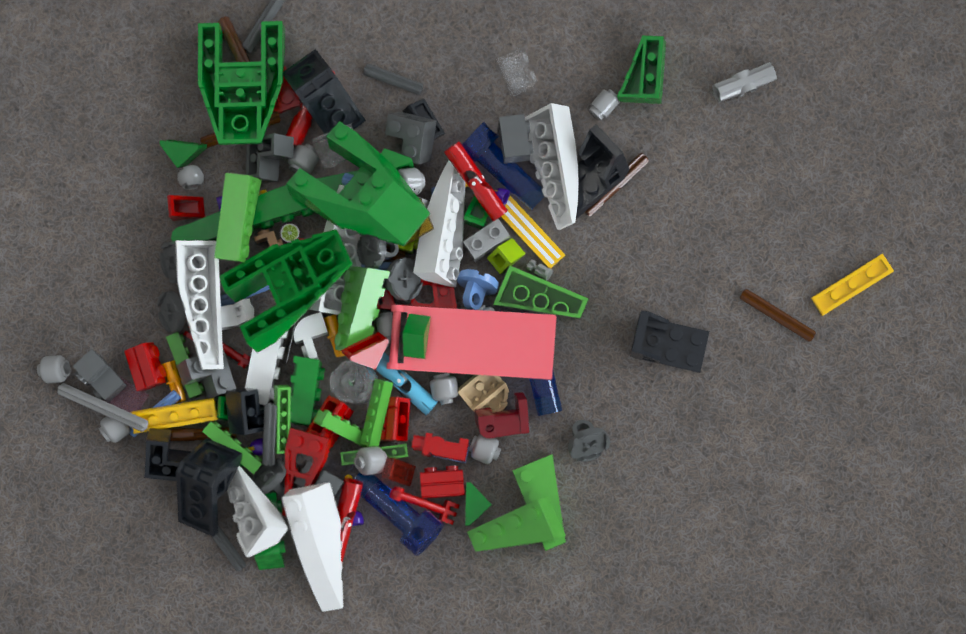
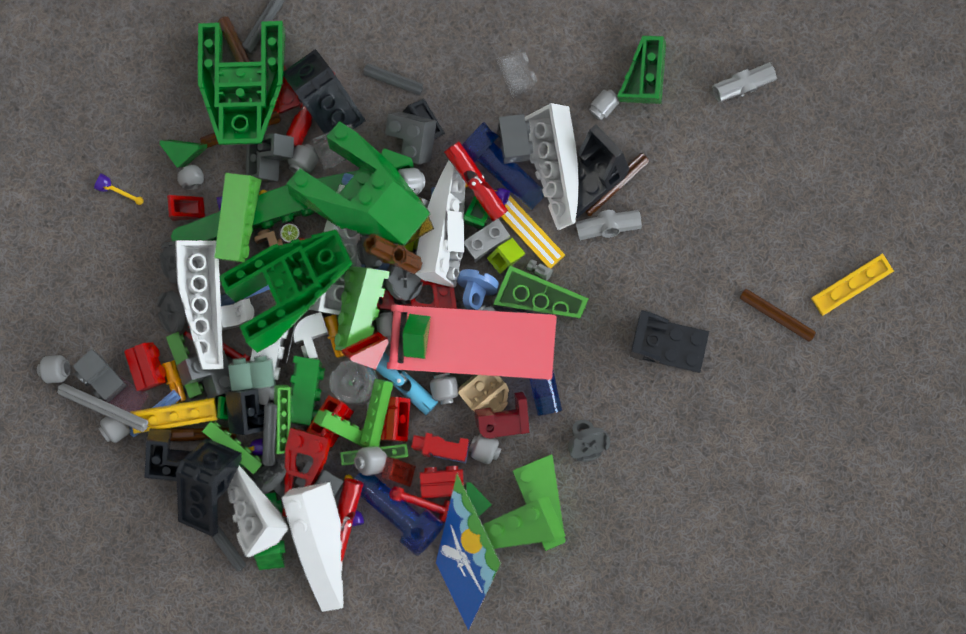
none -> hinge [94,173,144,205]
none -> sand green brick [228,355,276,391]
none -> reddish brown piece [363,234,423,274]
none -> sticker [436,474,501,630]
none -> white sticker [447,210,464,253]
none -> light grey piece [576,210,642,240]

